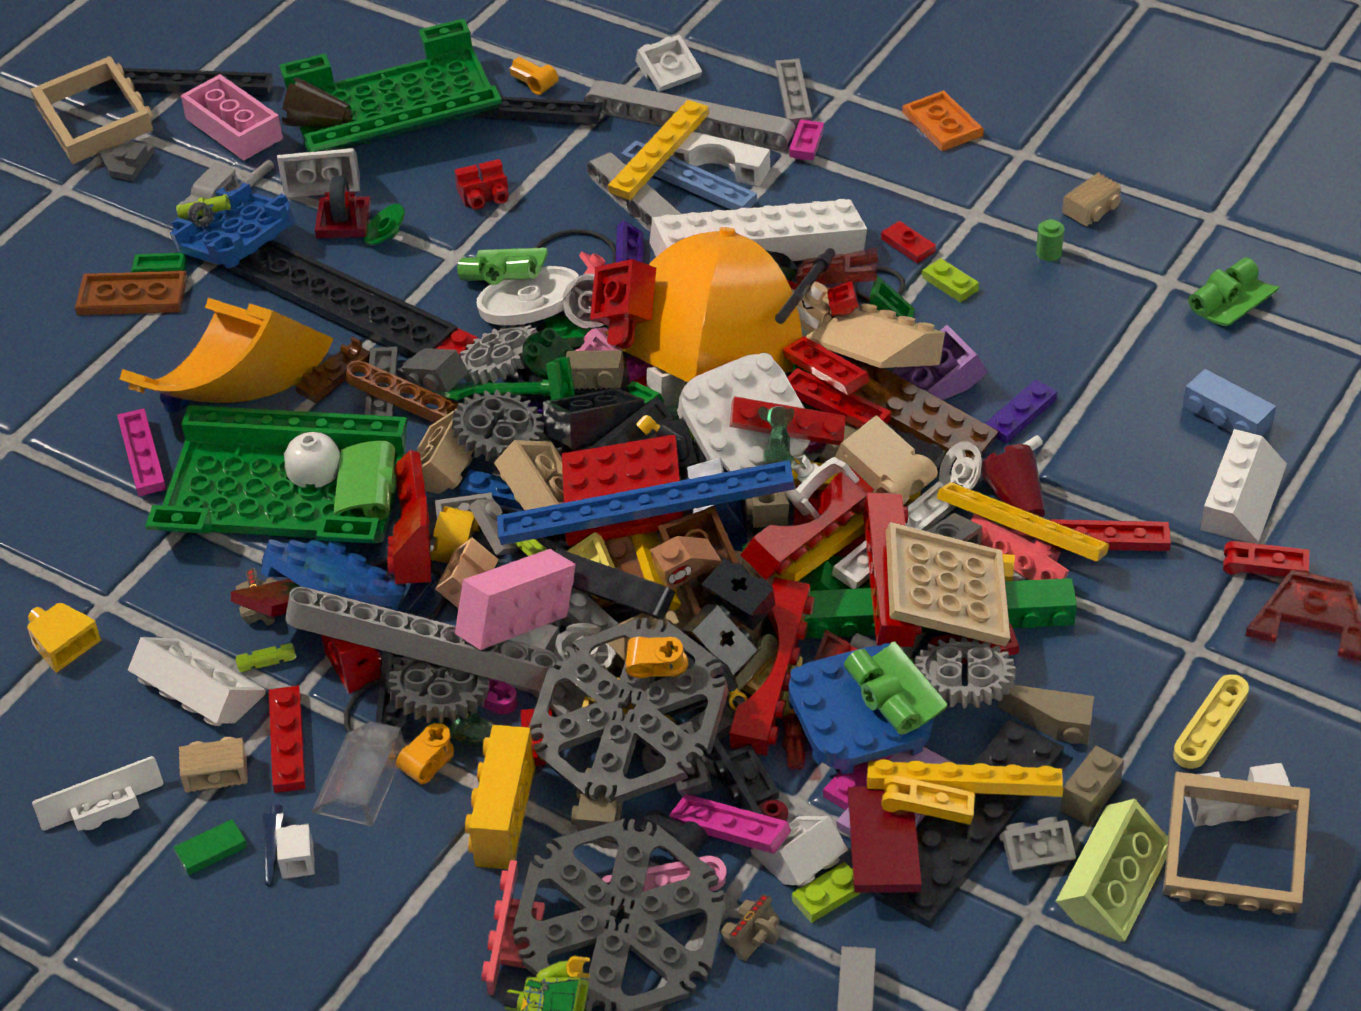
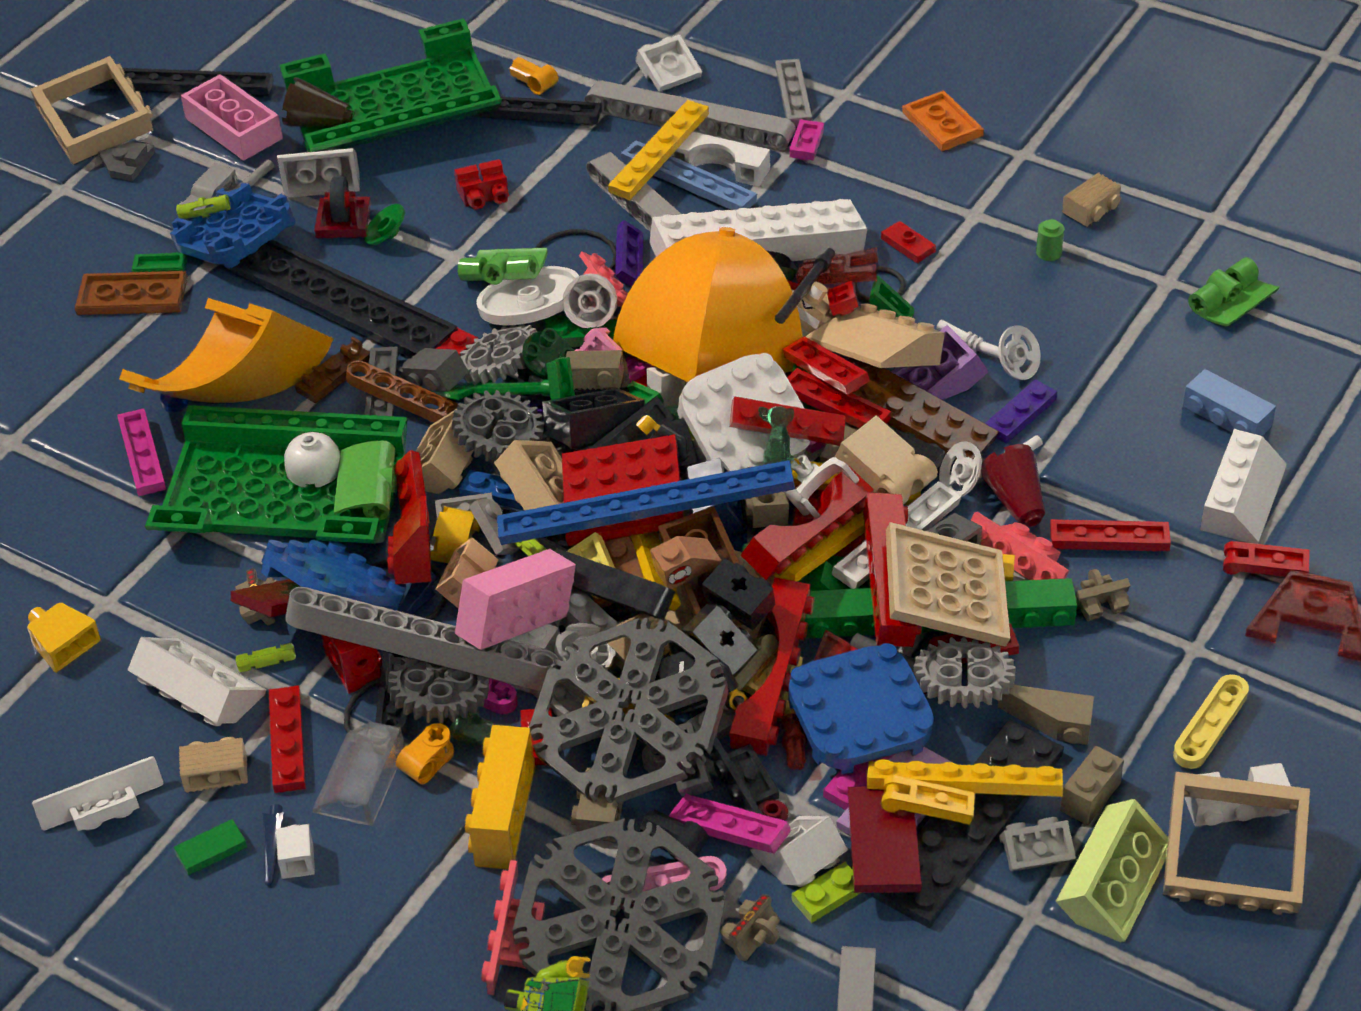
dark grey bush [188,202,214,228] -> none
red brick [590,259,657,349] -> none
light orange piece [625,636,688,678] -> none
bright green panel [844,642,947,735] -> none
lime plate [922,258,979,303] -> none
yellow tile [937,482,1109,562] -> none
none -> white dish [936,319,1041,380]
none -> dark tan hips [1076,569,1131,621]

